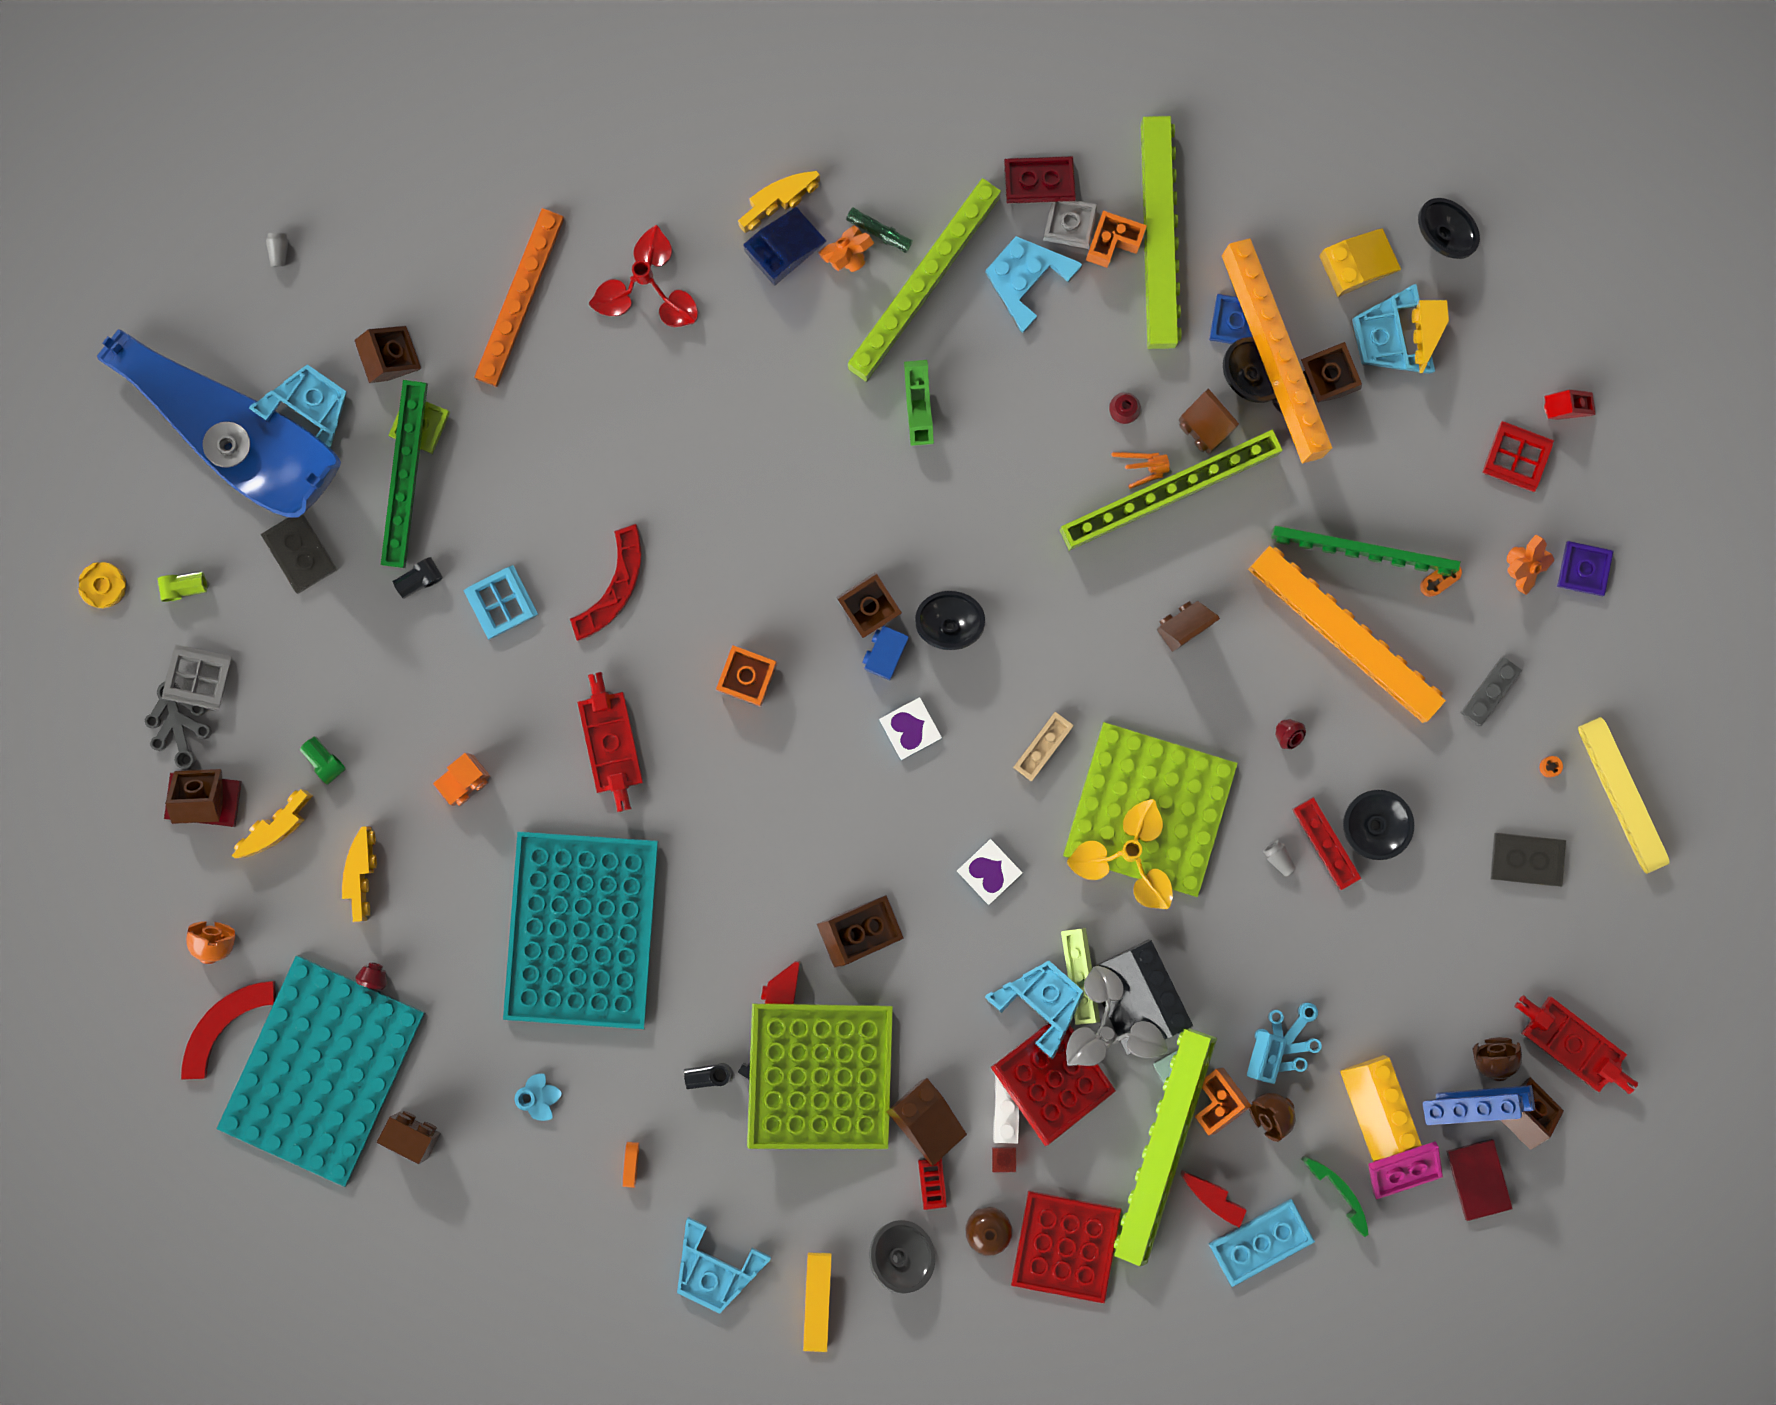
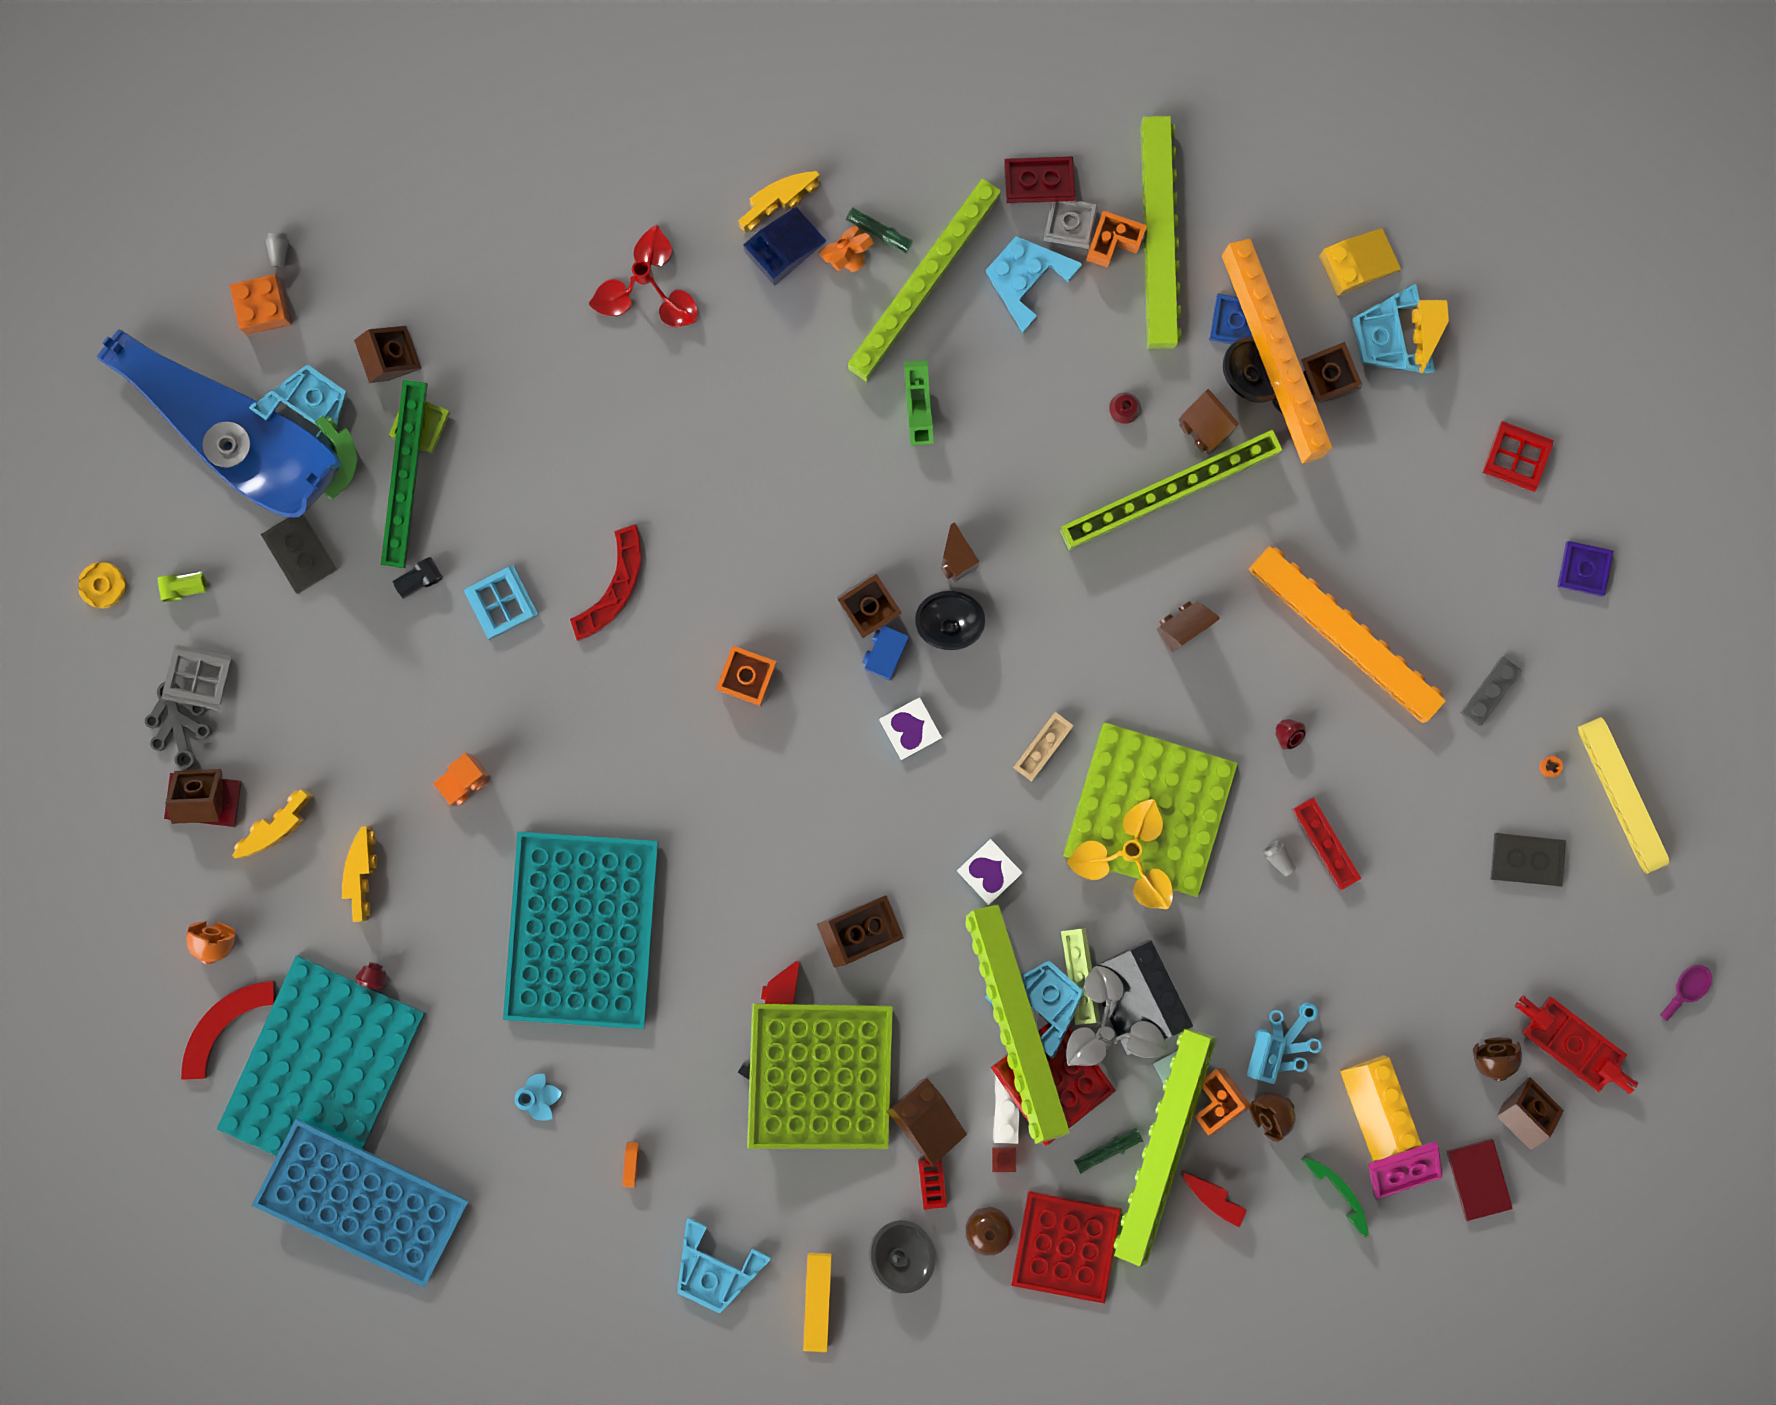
green piece [299,736,346,785] -> none
reddish brown brick [376,1111,441,1164] -> none
orange plate [474,208,565,387] -> none
red plate [577,672,643,812] -> none
black piece [684,1063,733,1089] -> none
orange plant [1111,452,1170,489] -> none
medium azure tile [1208,1199,1315,1287] -> none
green plate [1271,526,1461,576] -> none
black dish [1343,790,1415,860] -> none
black dish [1418,198,1480,259] -> none
orange beam [1420,567,1462,597] -> none
fence [1423,1085,1535,1125] -> none
orange plant [1507,535,1554,595] -> none
red slope [1544,390,1596,420] -> none
none -> orange brick [229,274,292,335]
none -> dark azure plate [251,1118,469,1288]
none -> bright green arch [314,415,357,500]
none -> reddish brown slope [941,522,979,582]
none -> lime brick [965,904,1070,1144]
none -> clear green pin [1074,1128,1143,1174]
none -> magenta piece [1660,965,1712,1021]

